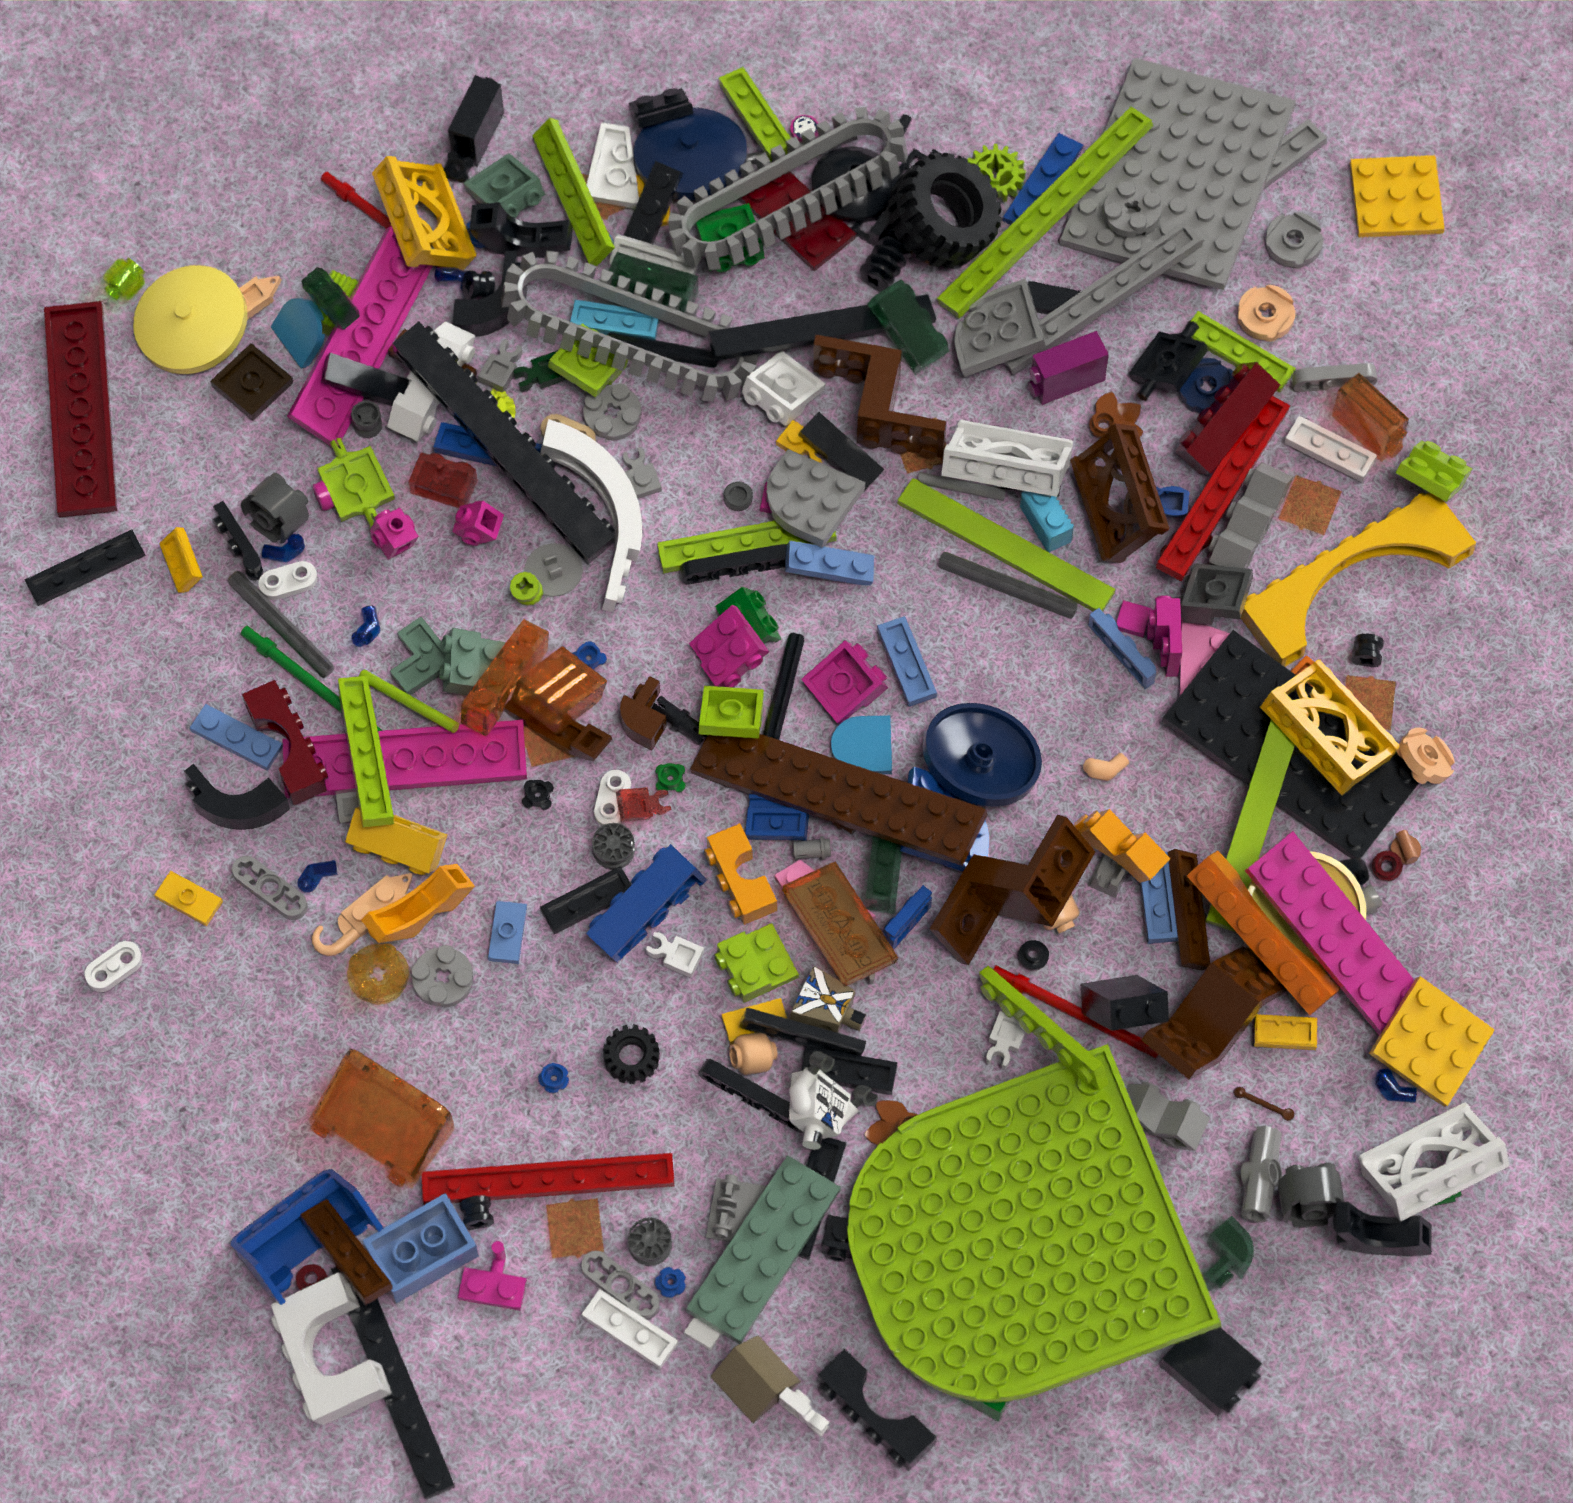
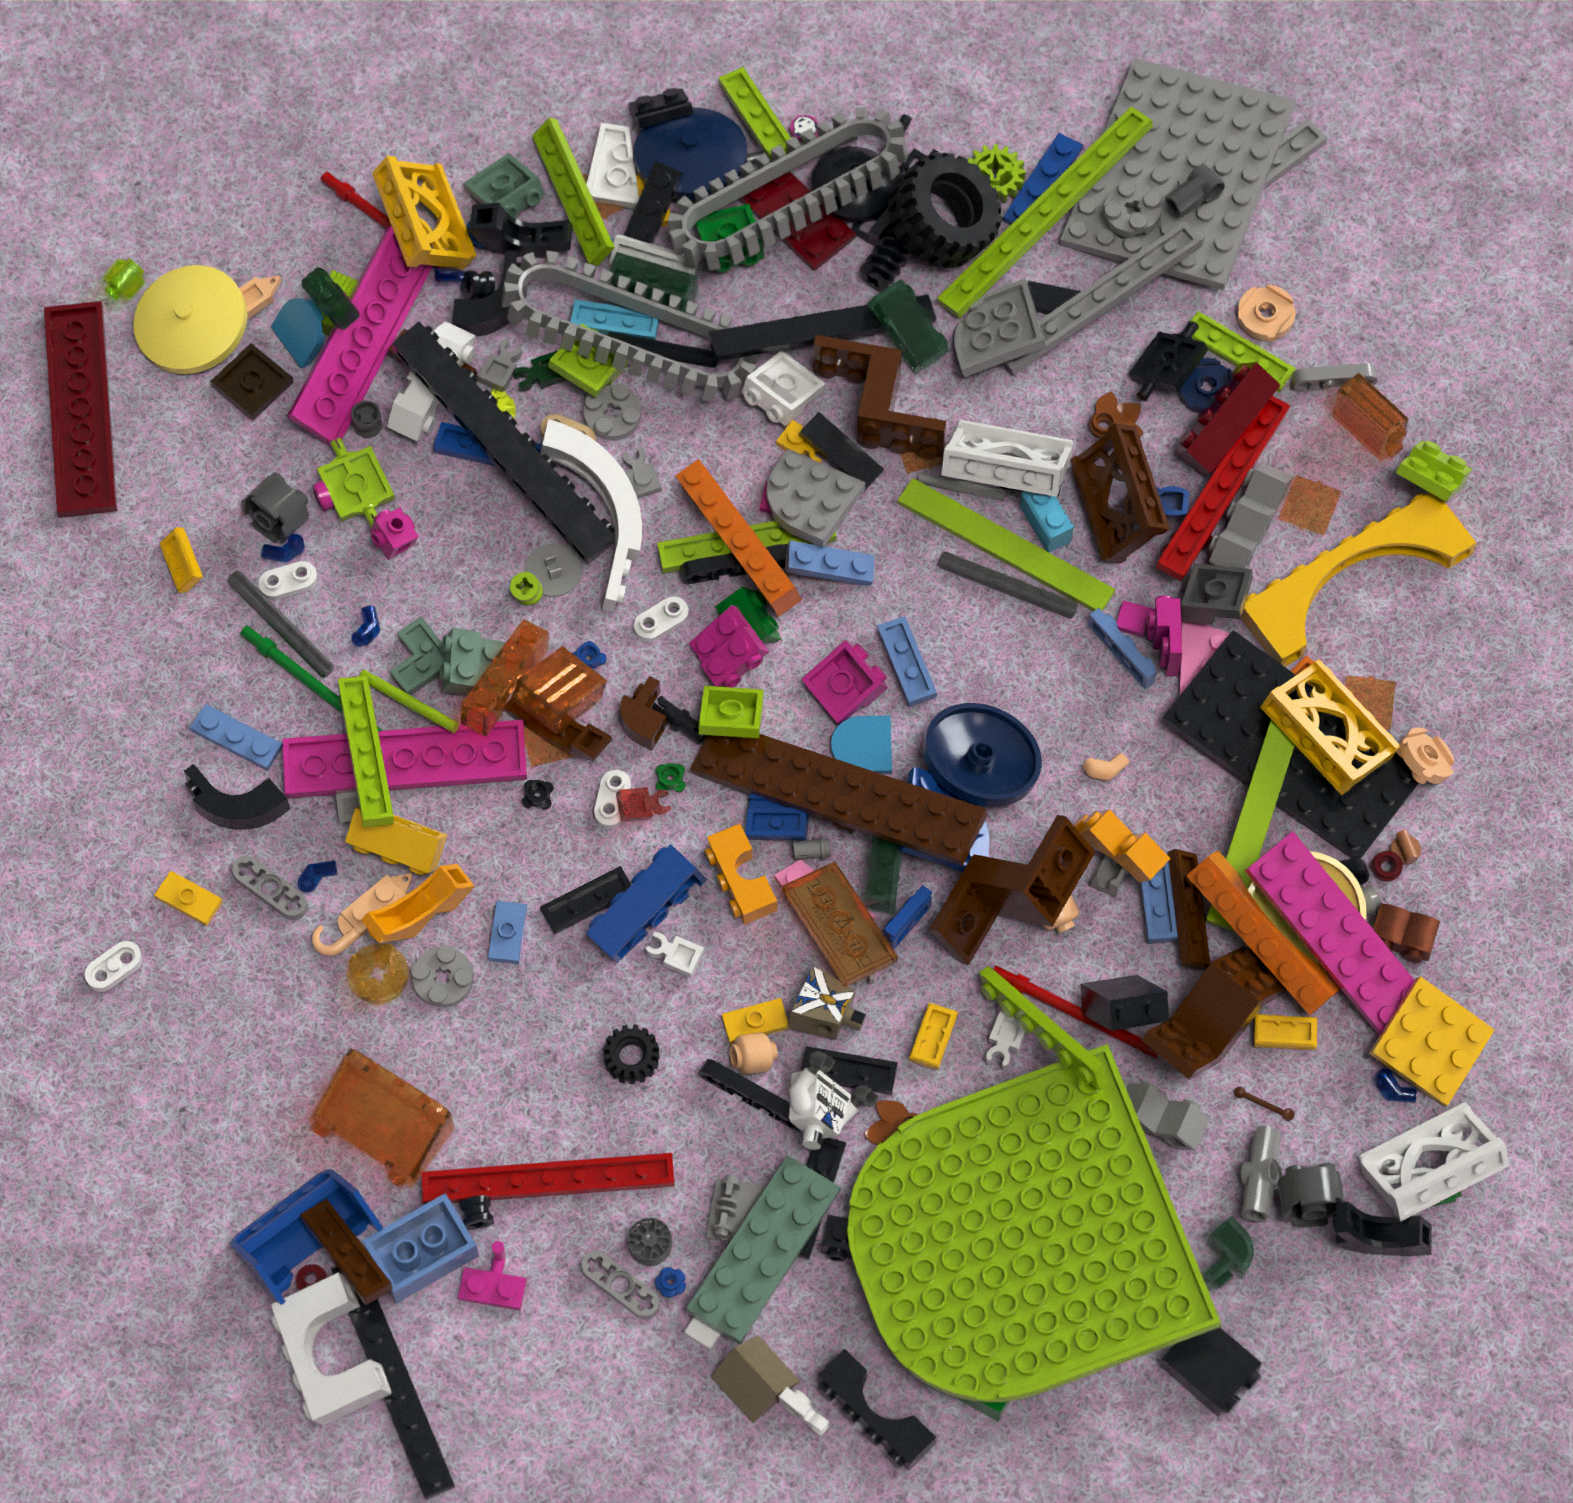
black tile [24,529,145,606] -> none
black plate [212,501,263,581] -> none
dark red arch [242,680,329,805] -> none
black tile [322,353,409,406] -> none
clear red brick [408,452,478,509] -> none
black plate [443,151,474,183] -> none
black brick [448,75,504,167] -> none
dark pink brick [452,500,504,546] -> none
blue plate [538,1063,569,1093] -> none
clear orange piece [546,1198,604,1258] -> none
white plate [581,1289,678,1369] -> none
dark grey wheel [592,823,635,870] -> none
lime plate [714,923,799,1003] -> none
dark grey tile [723,482,753,511] -> none
black tile [739,1008,866,1056] -> none
black axle [763,633,804,740] -> none
black plate [1018,940,1049,971] -> none
magenta brick [1028,331,1109,405] -> none
light grey plate [1265,212,1323,269] -> none
white plate [1285,416,1377,482] -> none
yellow plate [1350,155,1445,237] -> none
black wheel [1352,633,1384,668] -> none
none -> white plate [634,597,689,642]
none -> orange arch [675,459,802,617]
none -> yellow plate [909,1002,958,1070]
none -> dark grey piece [1165,164,1225,217]
none -> copper brick [1373,903,1440,963]

